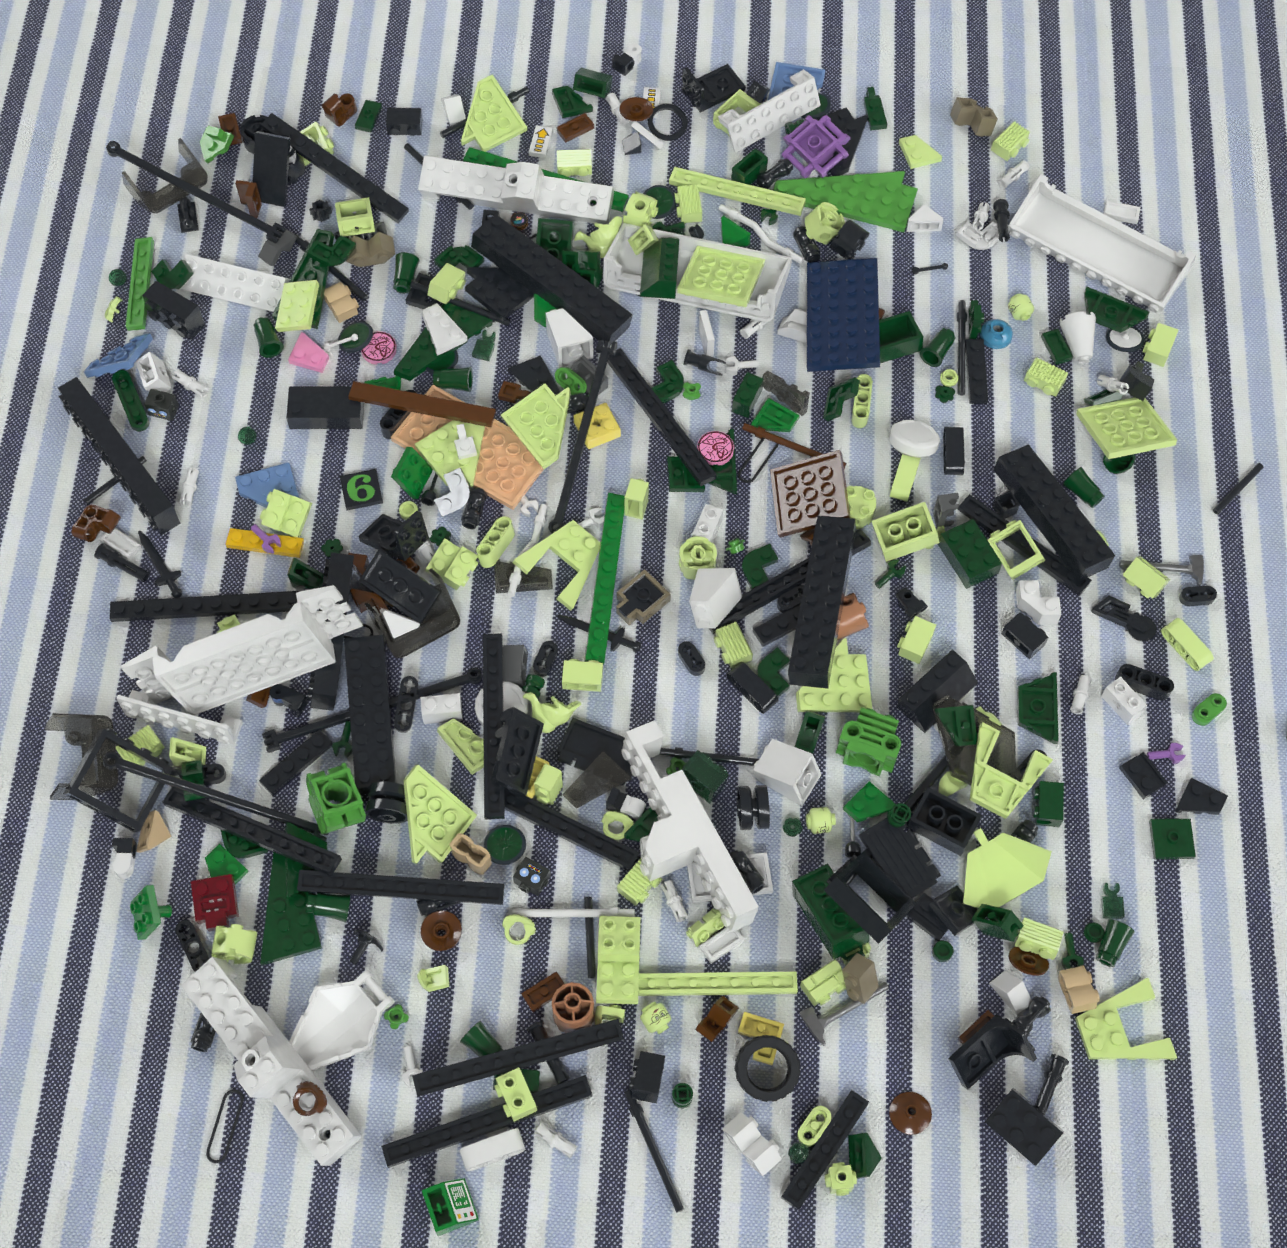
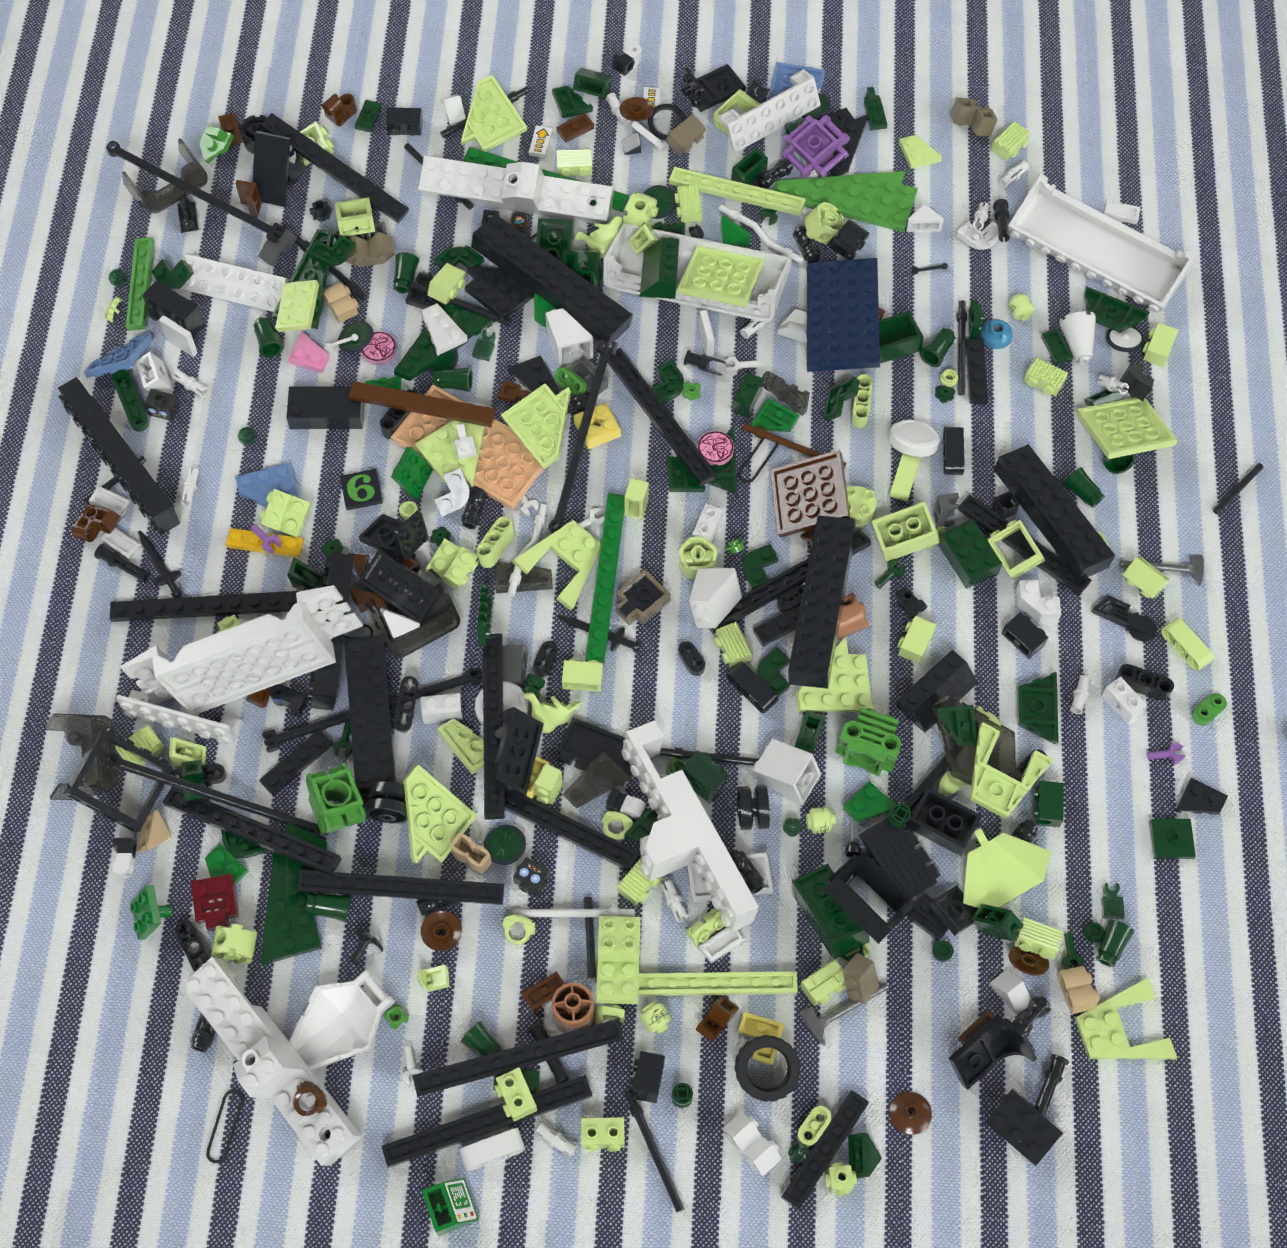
black hinge [421,472,438,506] -> none
black plate [1119,751,1168,800] -> none
black beam [1179,586,1217,606] -> none
none -> white tile [89,486,132,518]
none -> white tile [159,316,197,357]
none -> dark green hinge [477,584,493,646]
none -> yellowish green brick [581,1117,625,1152]
none -> dark tan brick [665,114,706,156]

